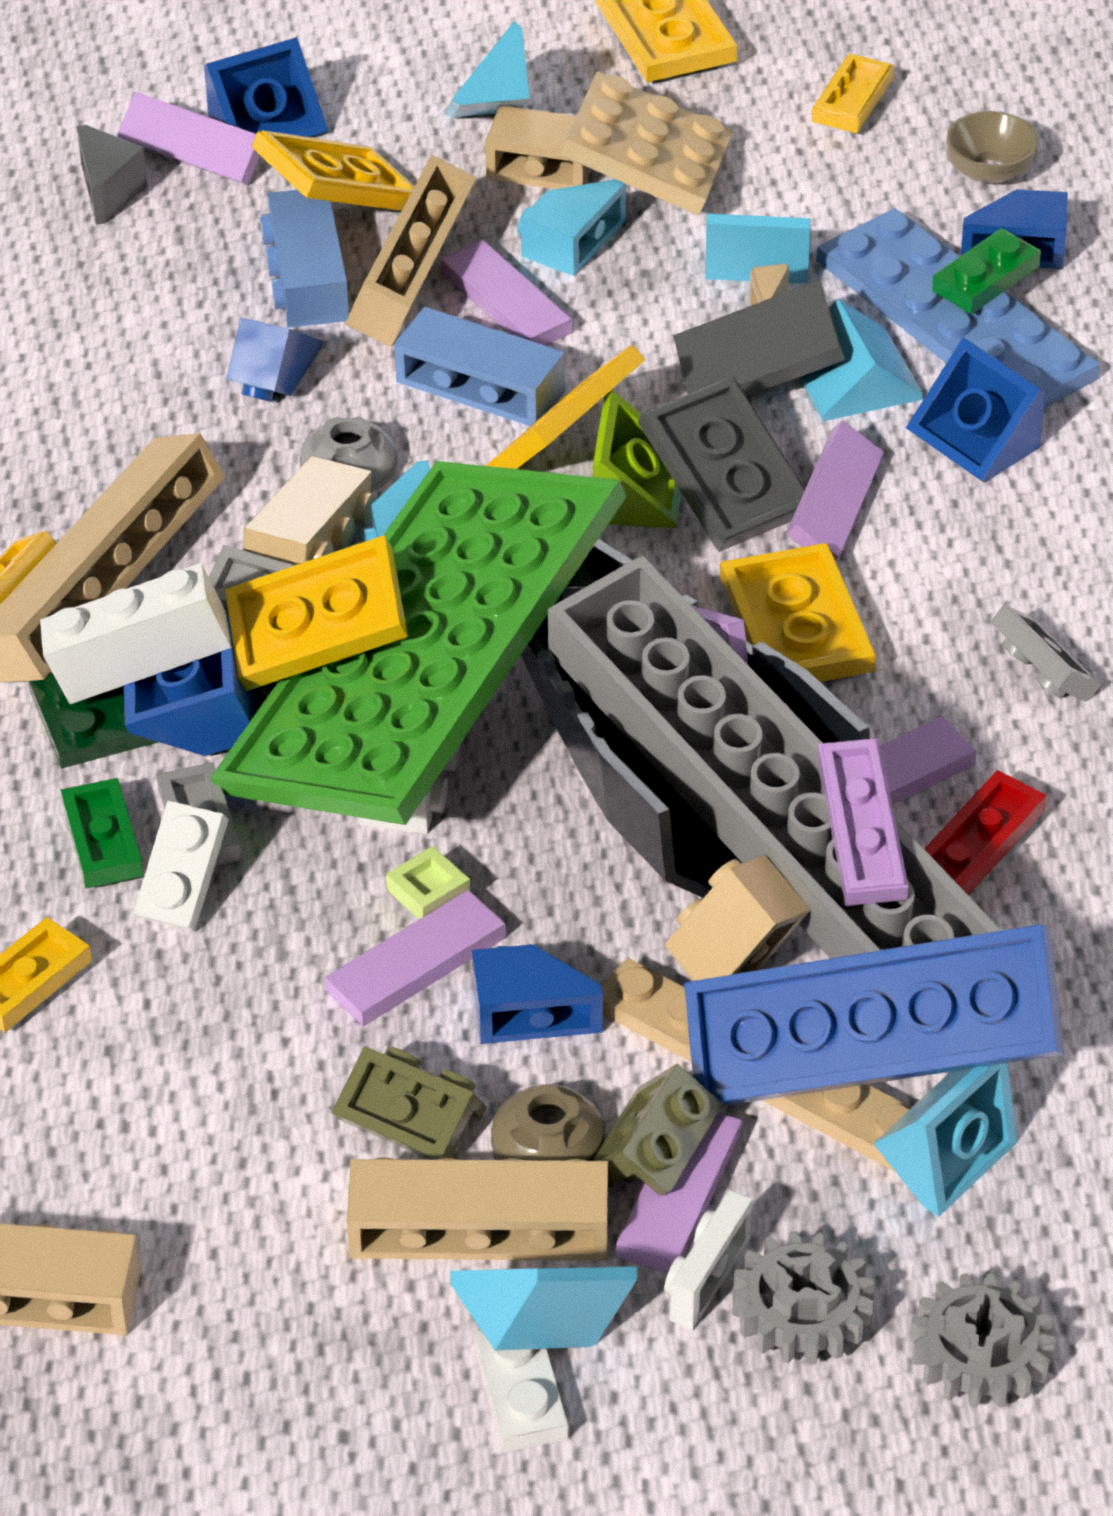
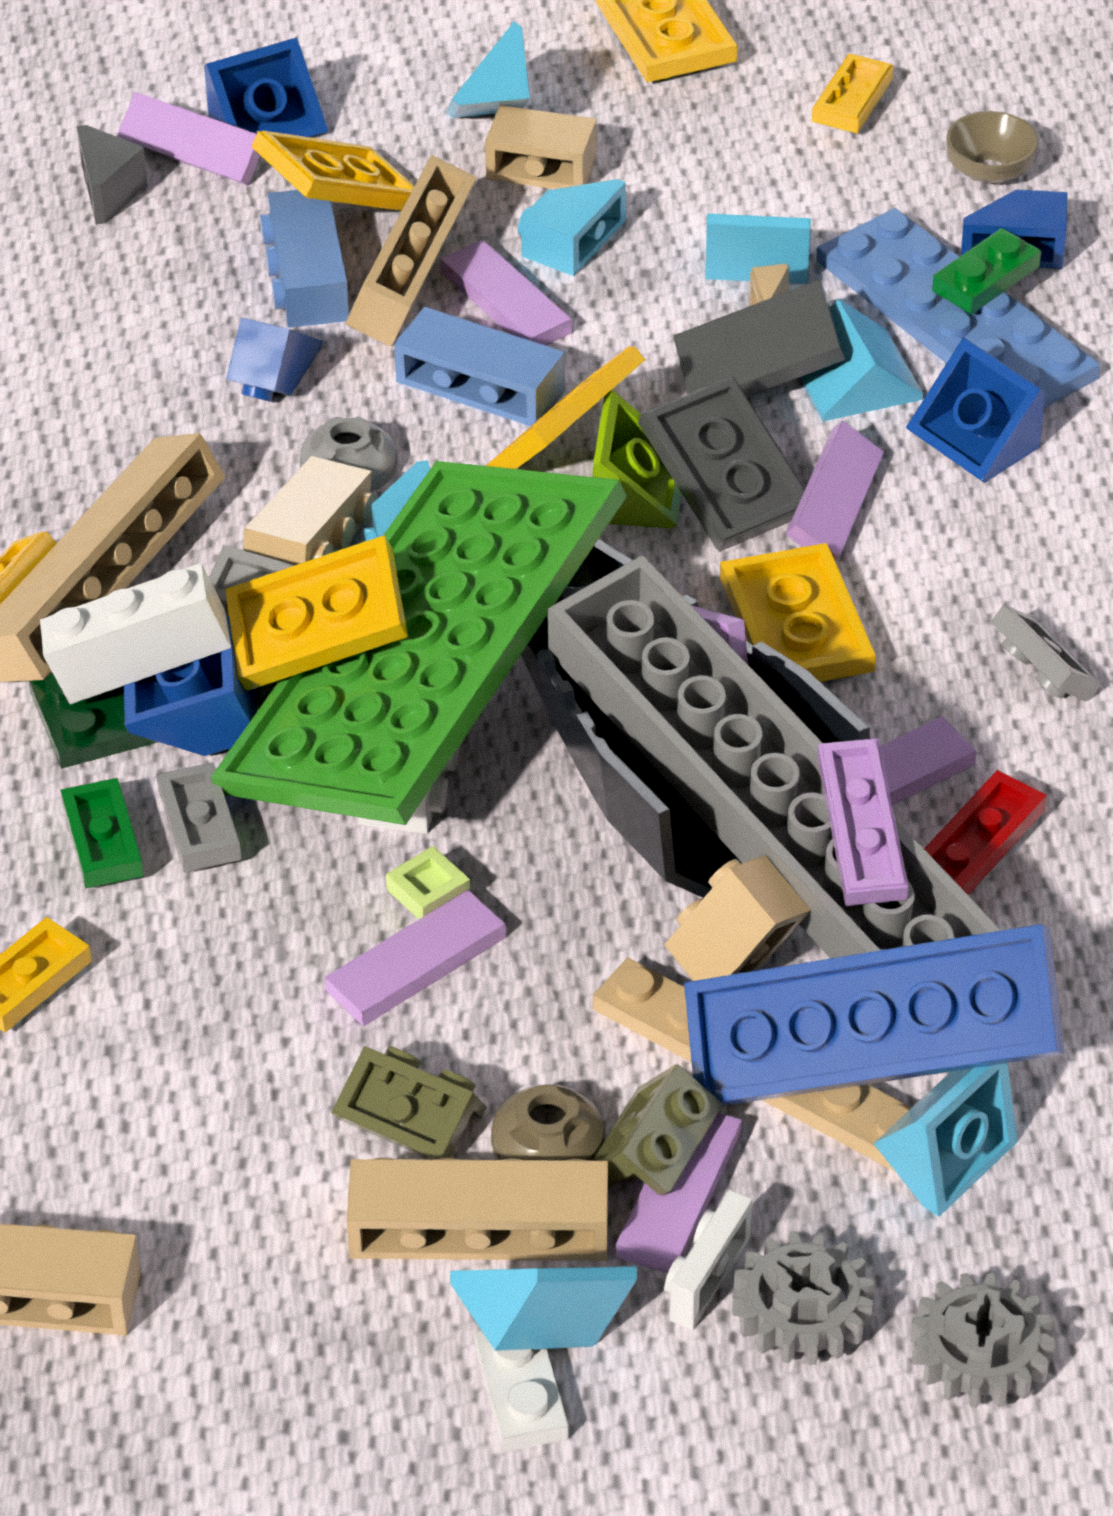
white plate [133,801,229,932] -> none
blue slope [472,944,603,1044] -> none
tan plate [559,71,733,216] -> none

